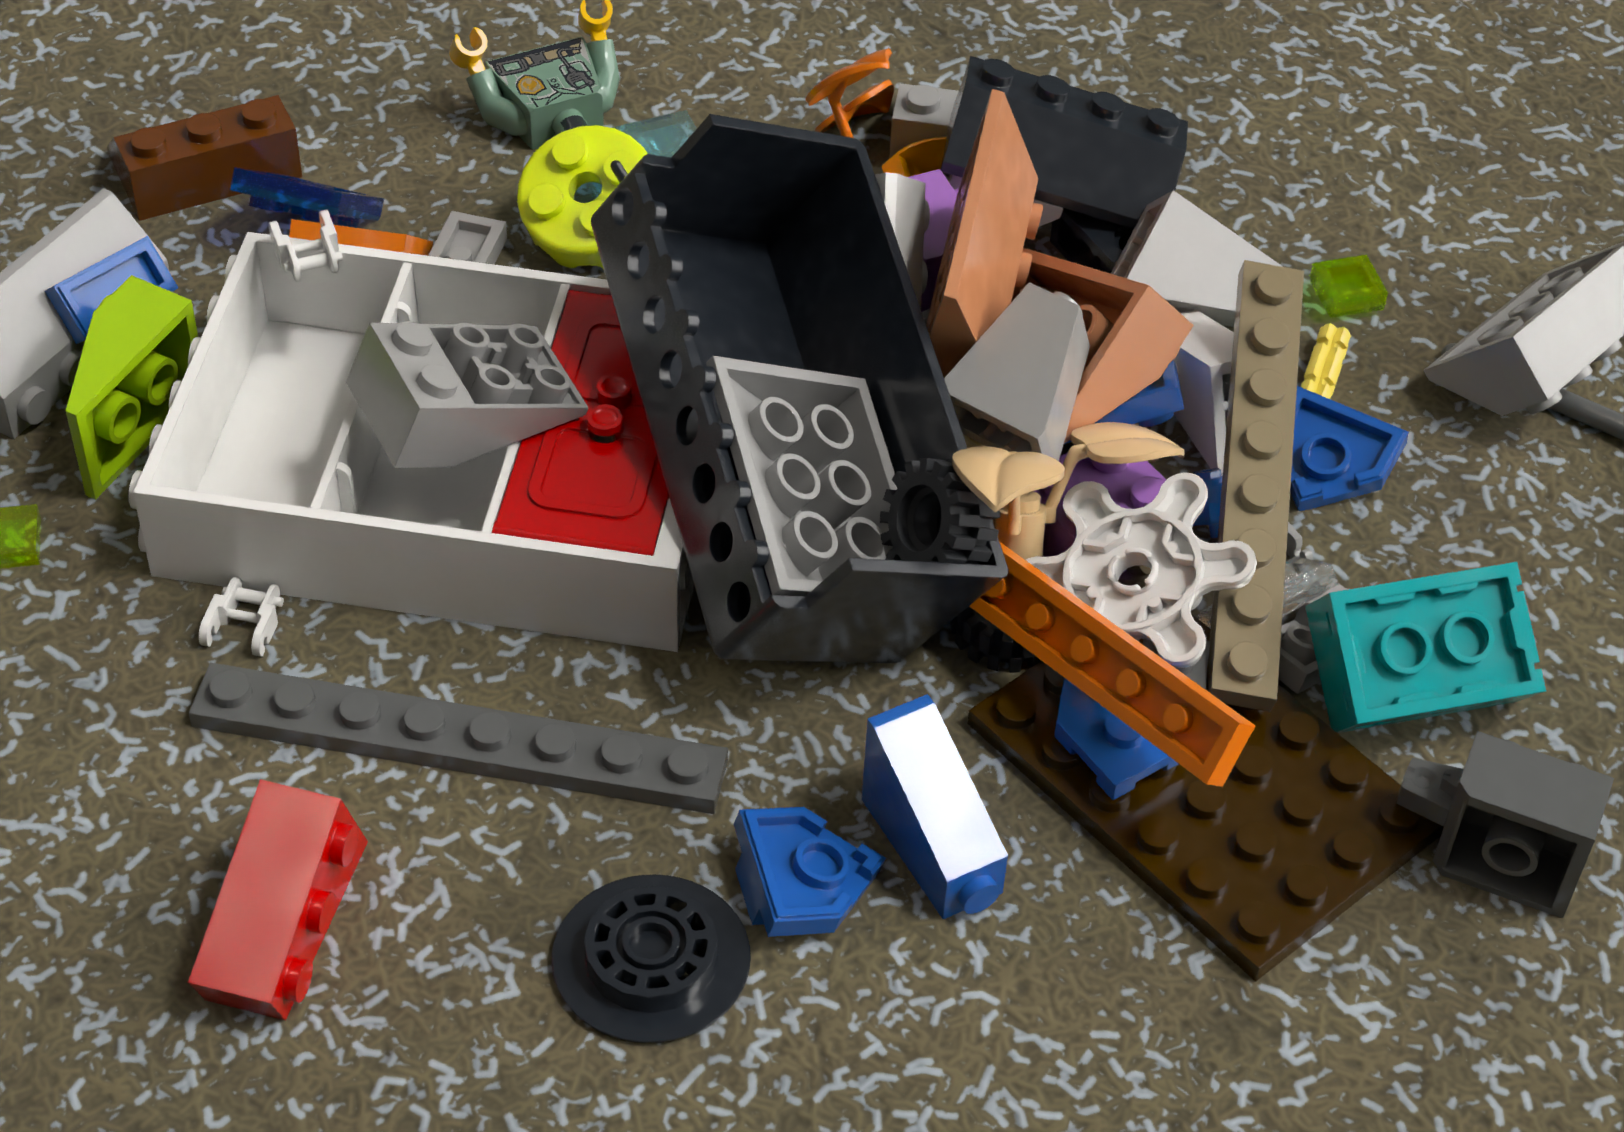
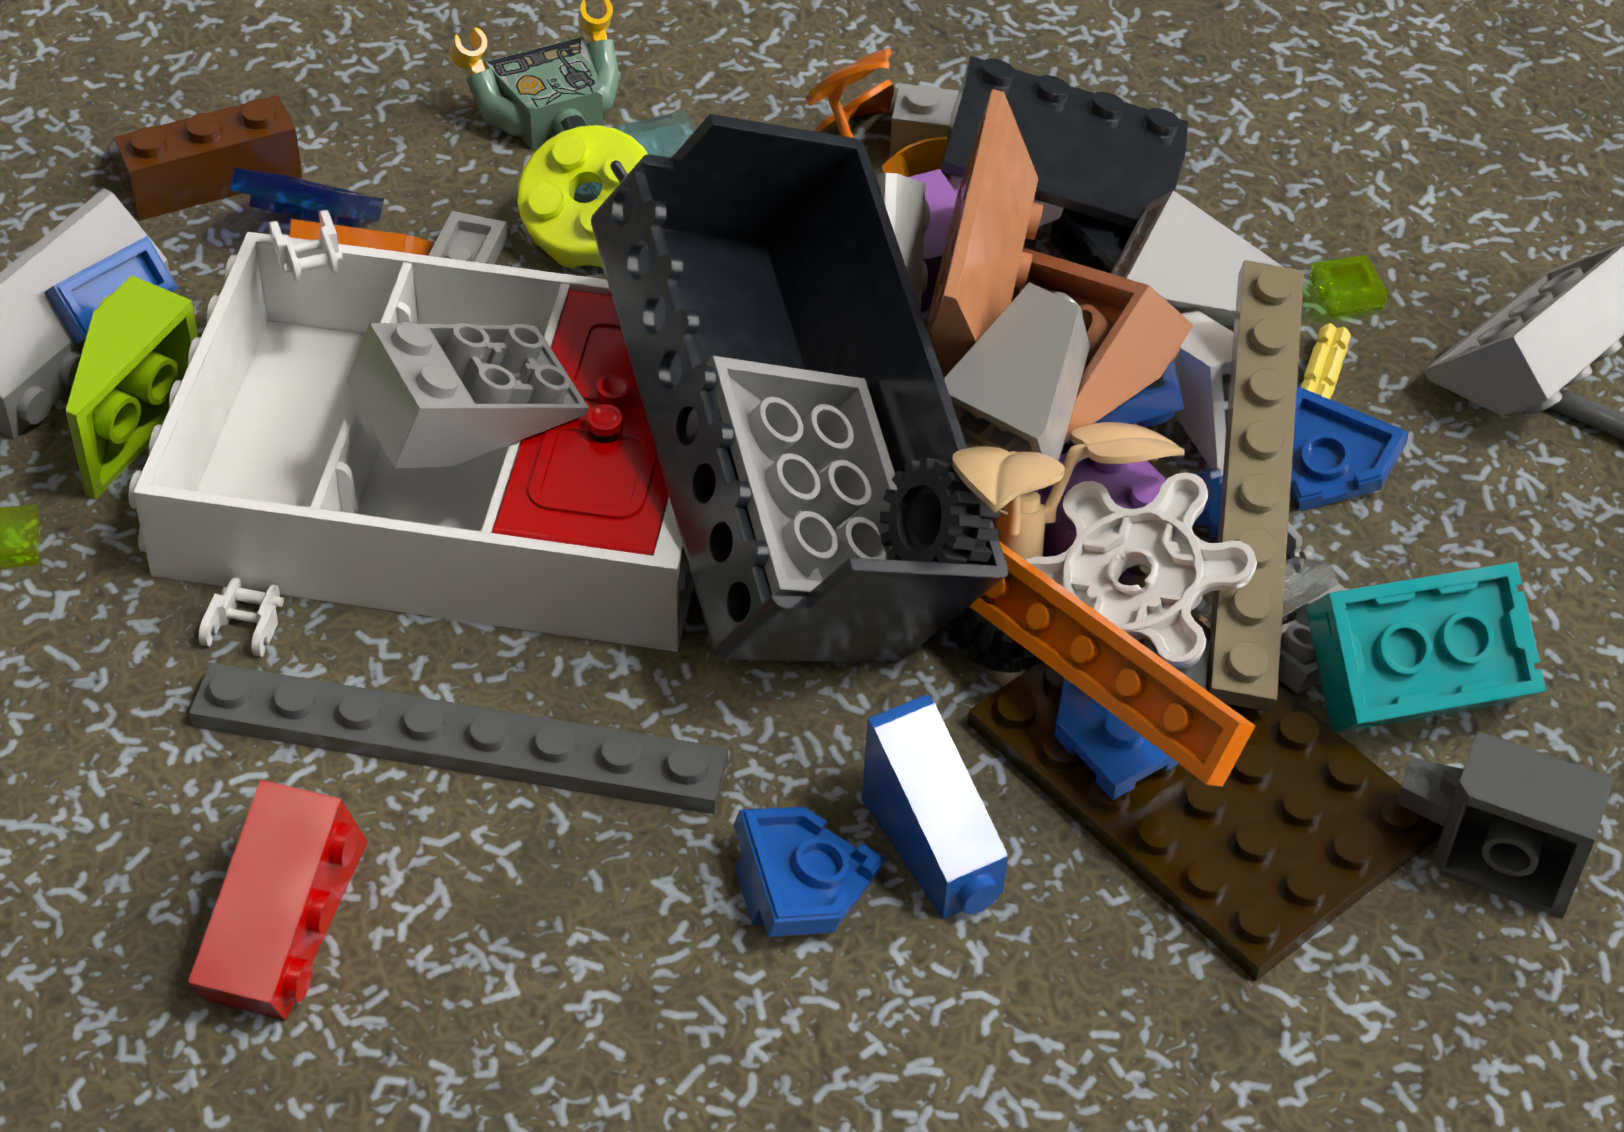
black wheel [552,874,751,1043] -> none

